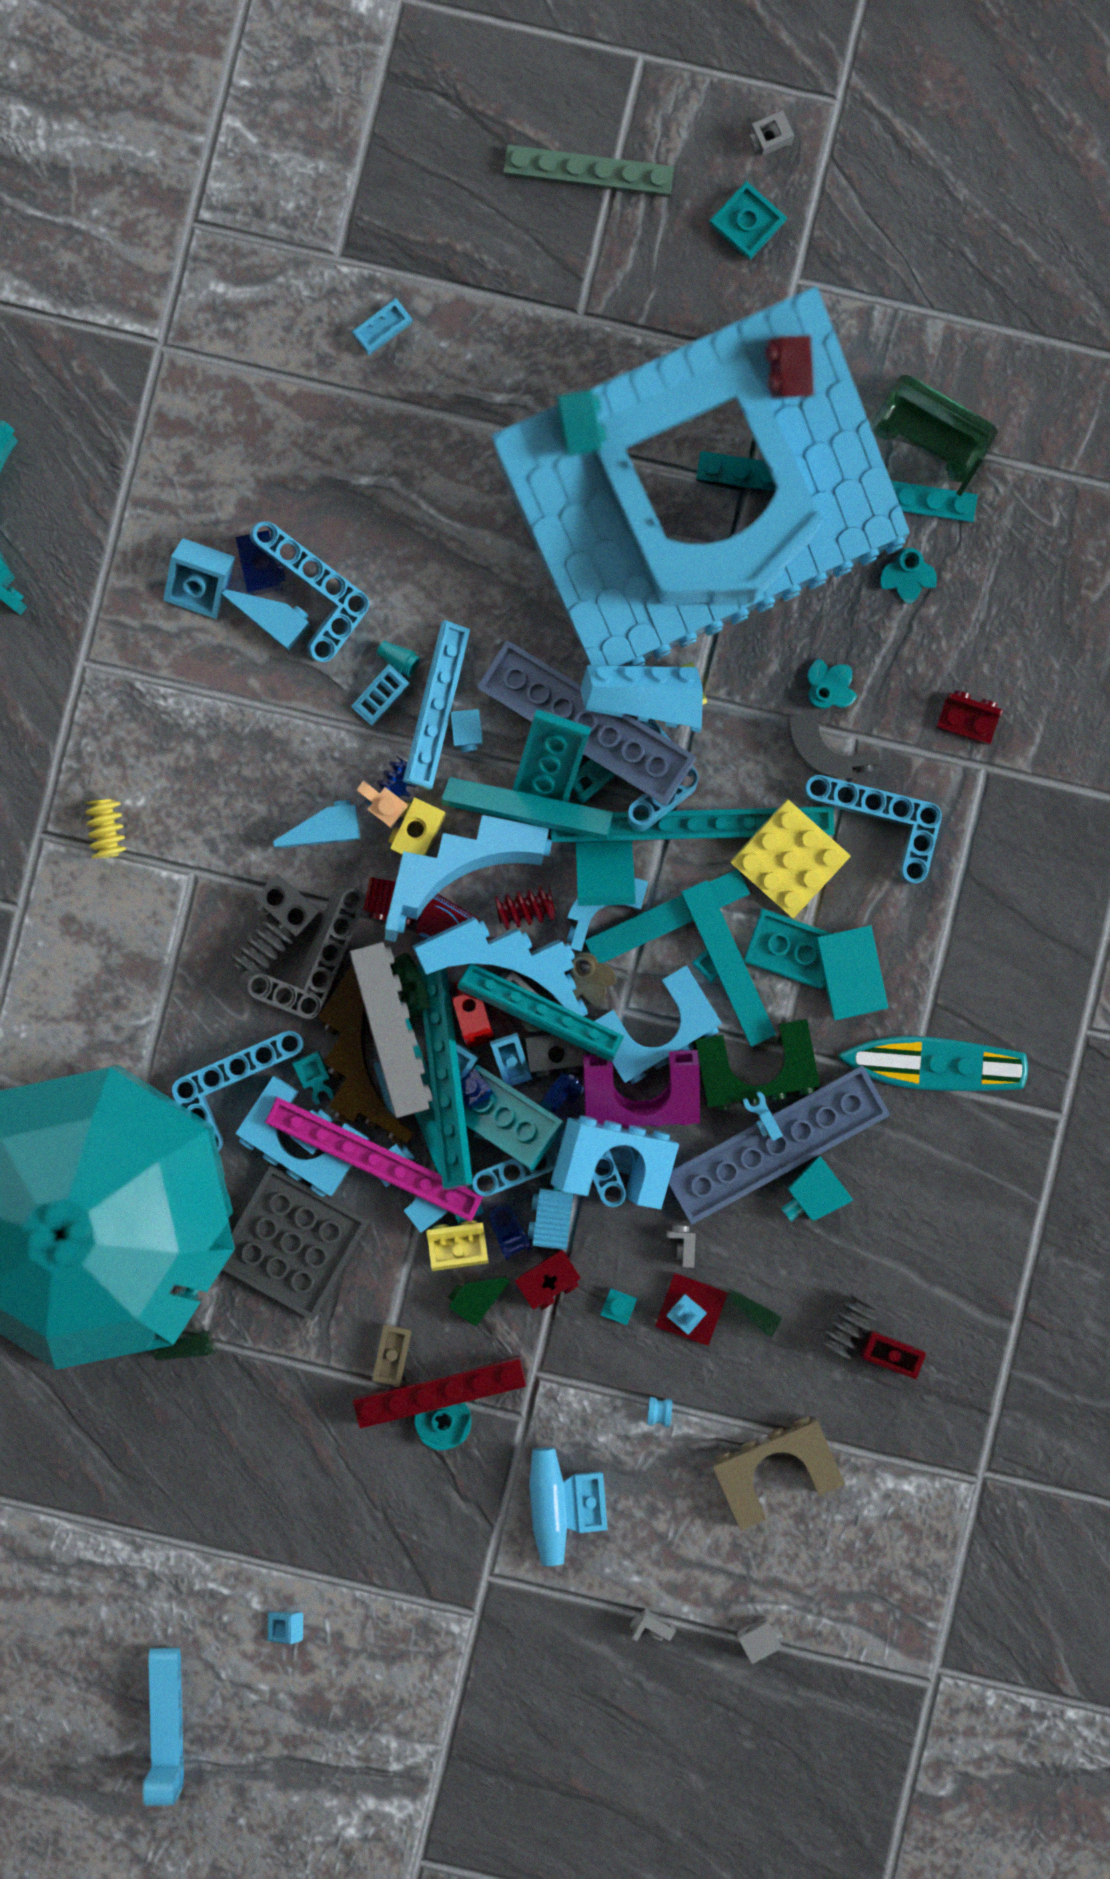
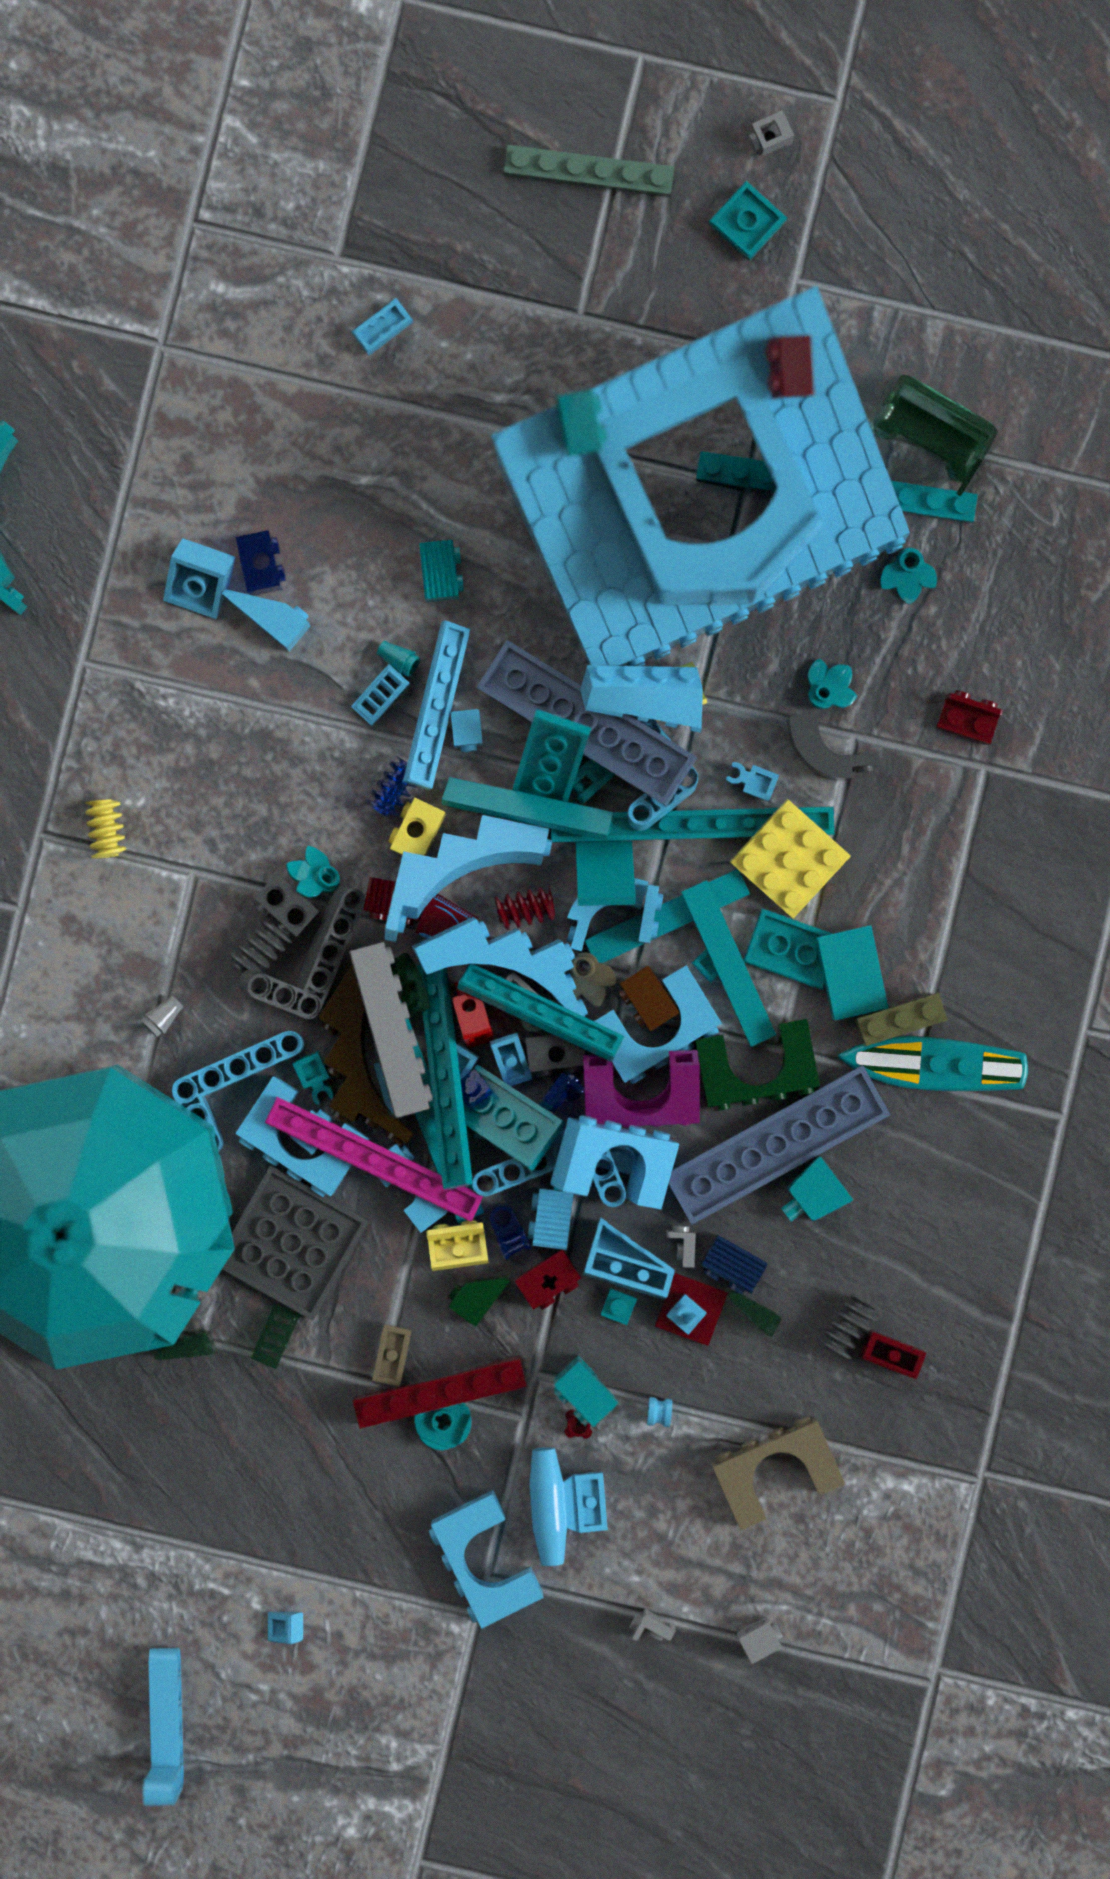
medium azure beam [249,521,369,662] -> none
medium azure slope [273,800,361,849] -> none
light nougat plate [357,781,408,828] -> none
medium azure plate [743,1091,783,1141] -> none
medium azure beam [804,775,942,885] -> none
none -> light grey cone [141,995,183,1038]
none -> clear green slope [251,1303,301,1369]
none -> teal plate [286,845,340,898]
none -> teal brick [419,540,464,603]
none -> medium azure arch [429,1490,543,1629]
none -> teal brick [554,1355,619,1428]
none -> dark red plate [564,1409,592,1439]
none -> medium azure wedge [582,1218,675,1300]
none -> reddish brown brick [618,965,679,1031]
none -> medium azure plate [638,885,663,944]
none -> dark blue brick [700,1234,768,1295]
none -> medium azure plate [726,762,779,802]
none -> olive brick [854,993,947,1046]

